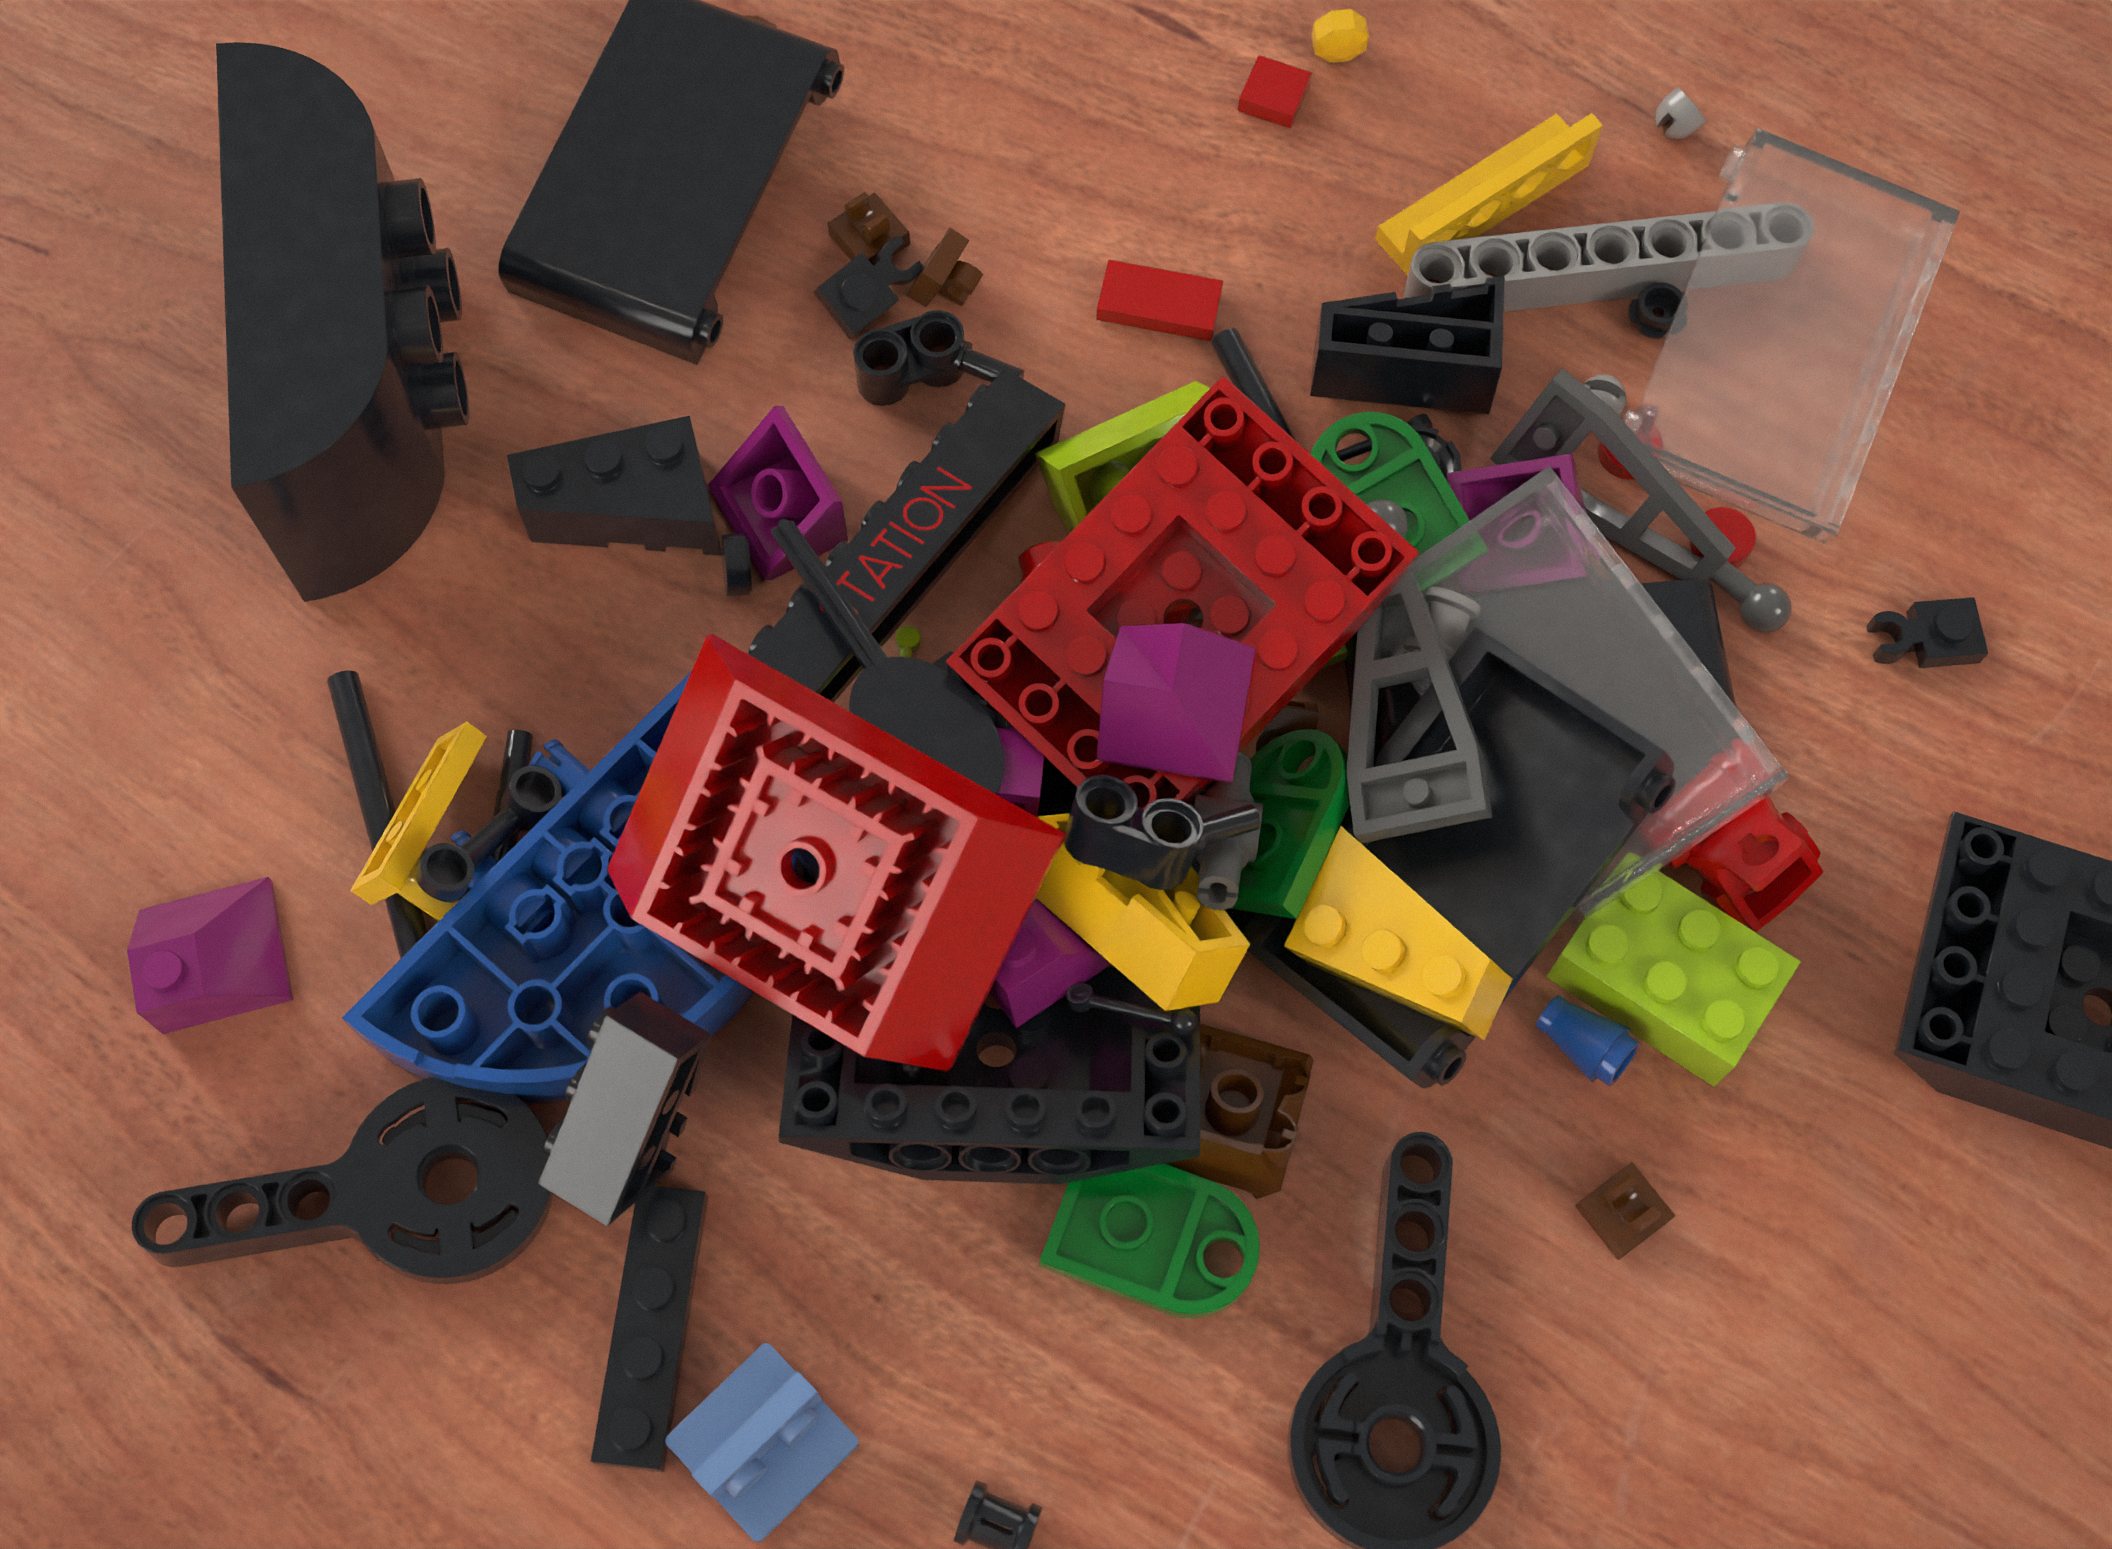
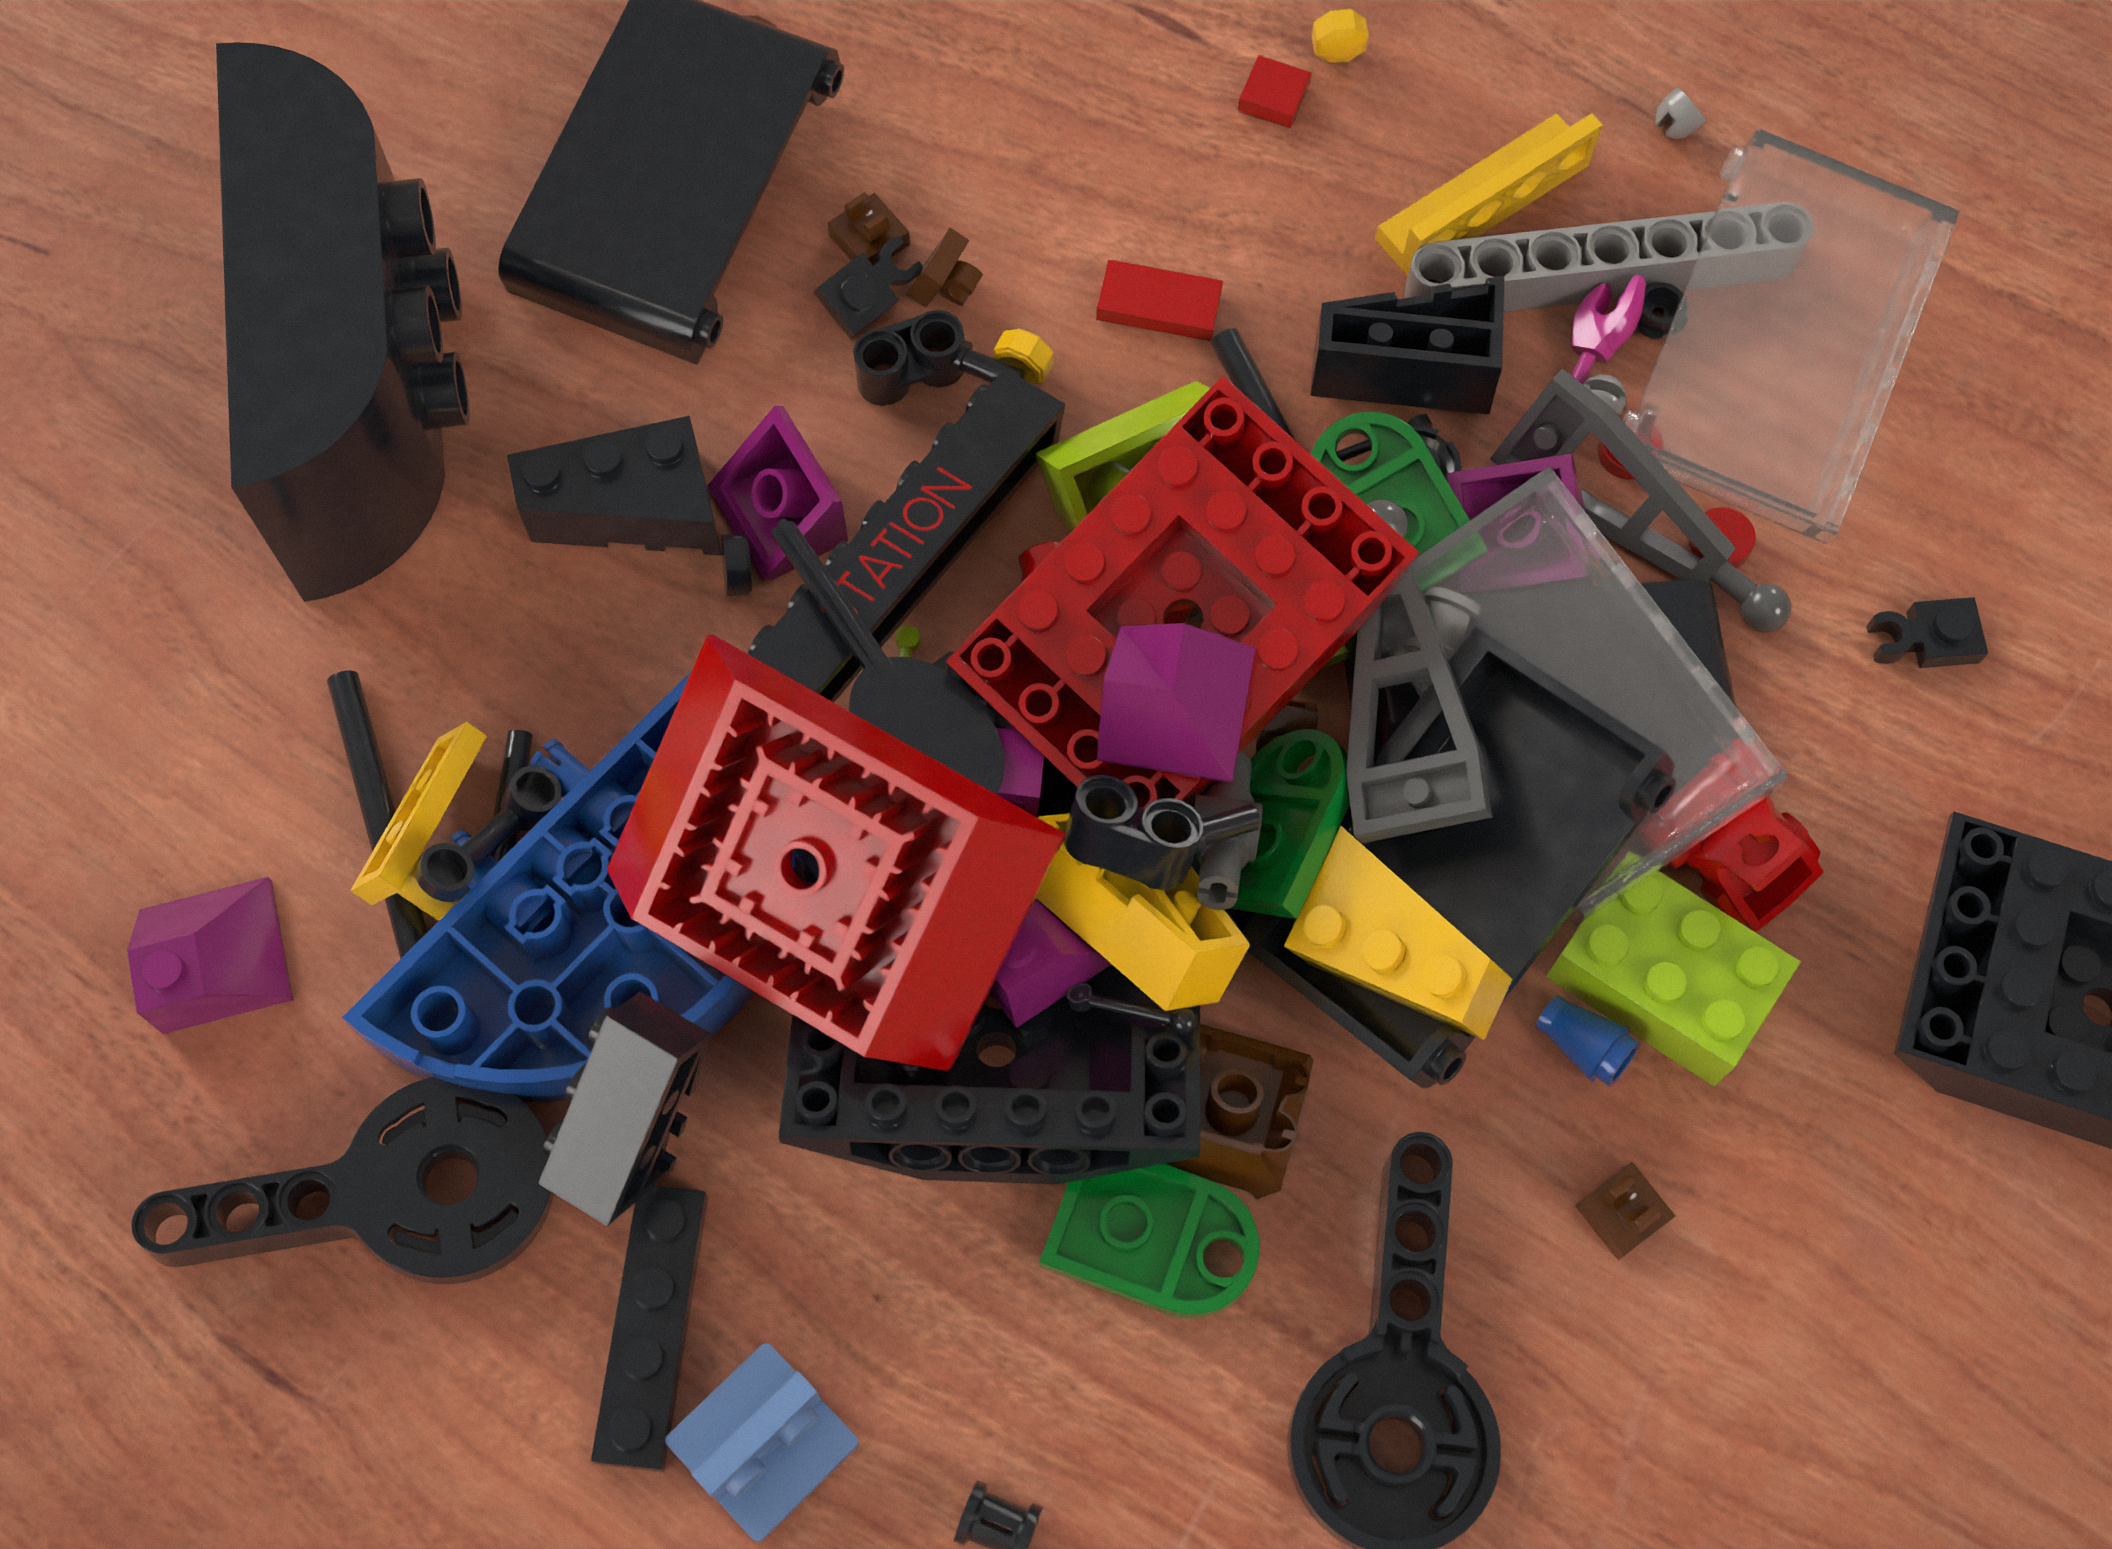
none -> yellow tile [993,329,1054,384]
none -> dark pink hand [1571,275,1646,384]

